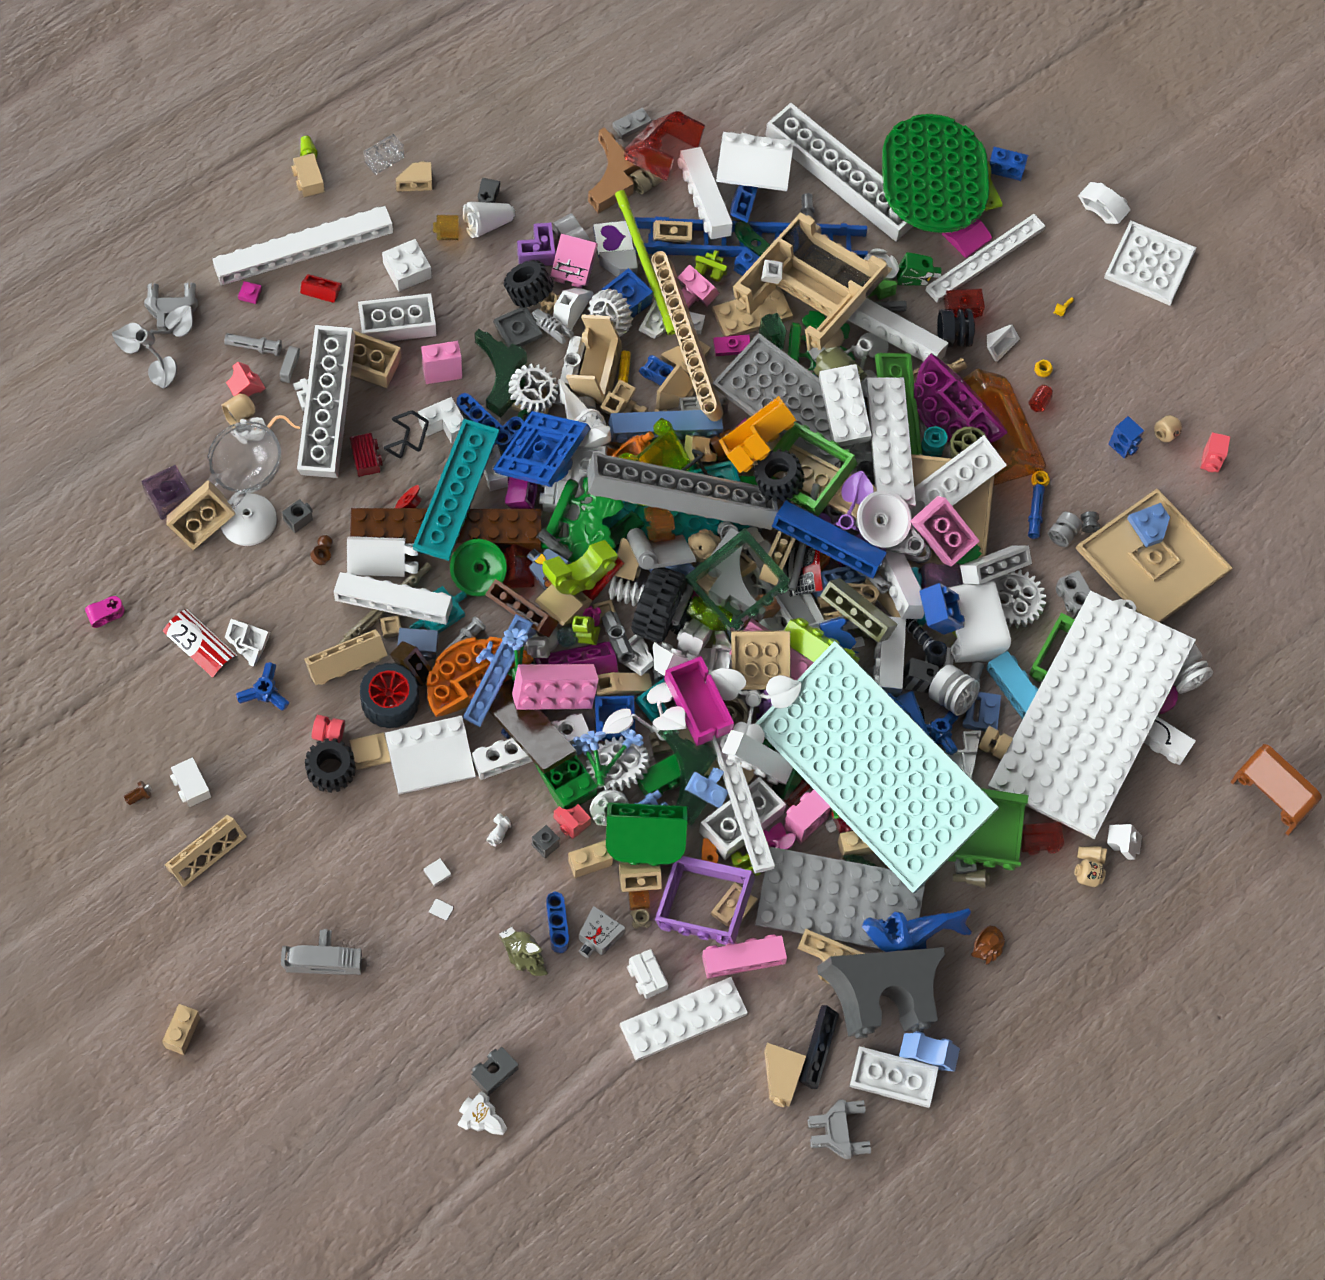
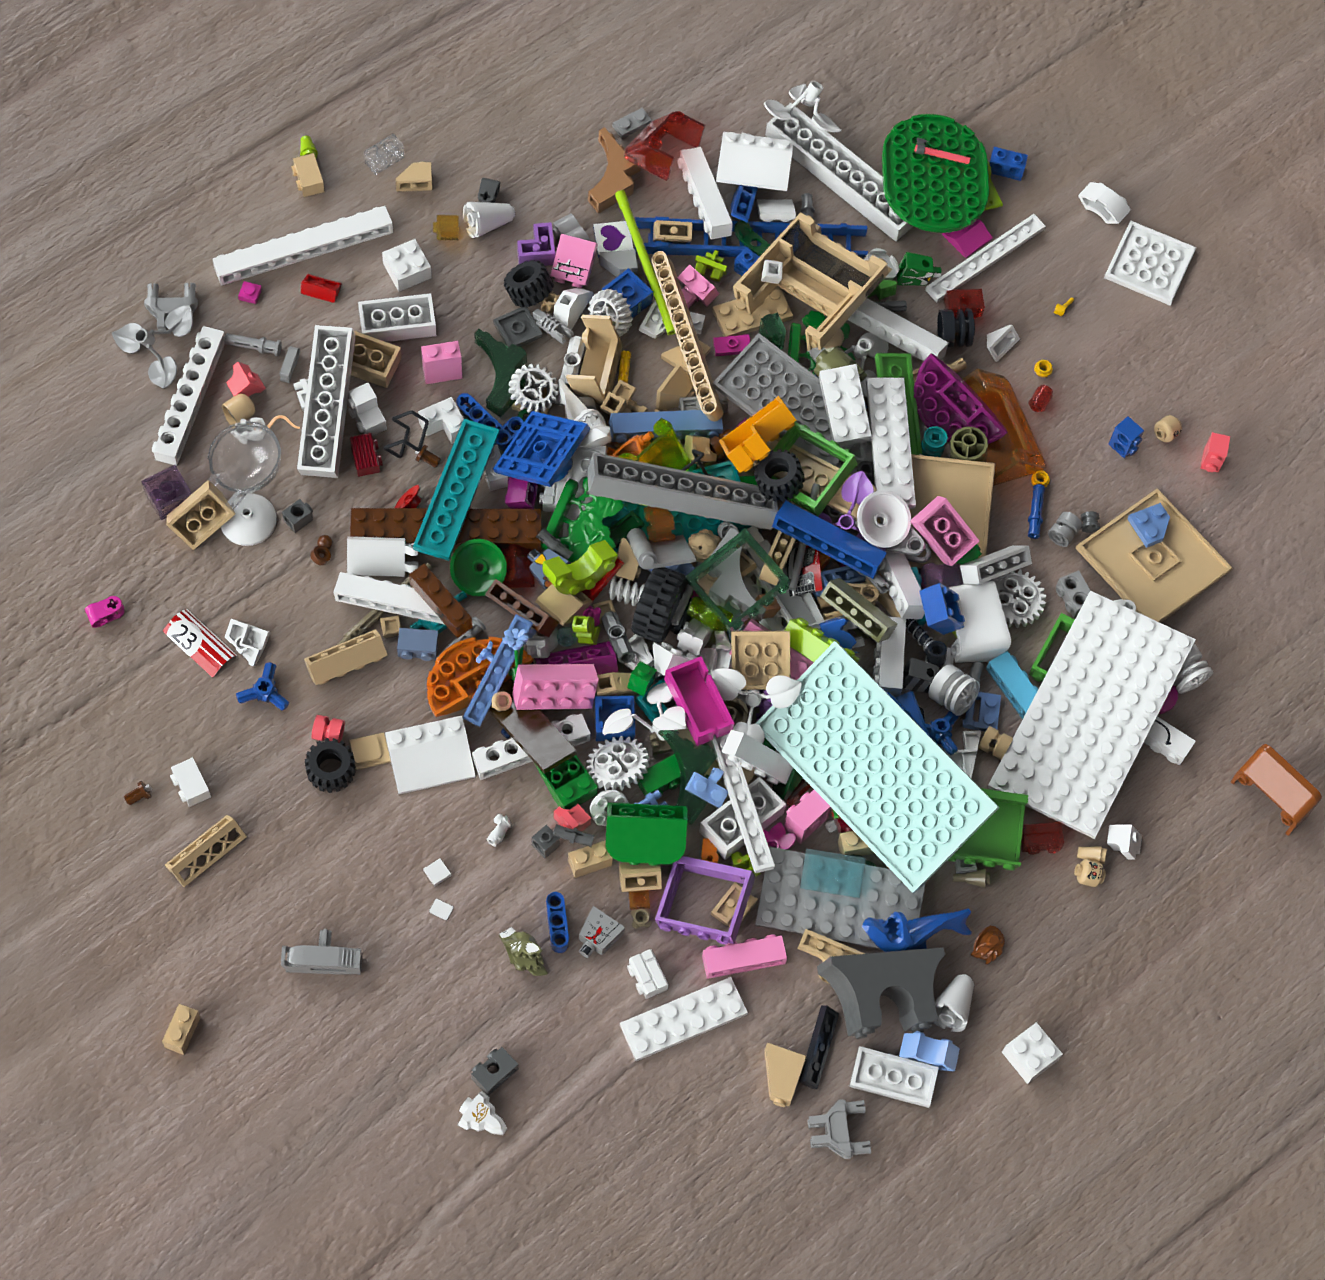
black wheel [360,663,420,729] -> none
dark brown brick [390,641,432,686] -> none
light blue plant [572,728,644,786] -> none
dark tan wheel [630,162,663,195] -> none
blue piece [639,355,674,386] -> none
white plate [909,436,1007,532] -> none
none -> white brick [152,326,225,466]
none -> white brick [347,382,387,436]
none -> reddish brown brick [409,564,473,638]
none -> reddish brown piece [415,445,441,468]
none -> tan tile [491,692,512,711]
none -> dark grey pin [553,824,595,847]
none -> green brick [627,661,657,697]
none -> white tile [757,199,796,222]
none -> white plant [764,81,841,132]
none -> clear light blue tile [800,849,865,898]
none -> coral piece [914,138,970,165]
none -> white cone [935,974,974,1032]
none -> white brick [1002,1022,1062,1084]

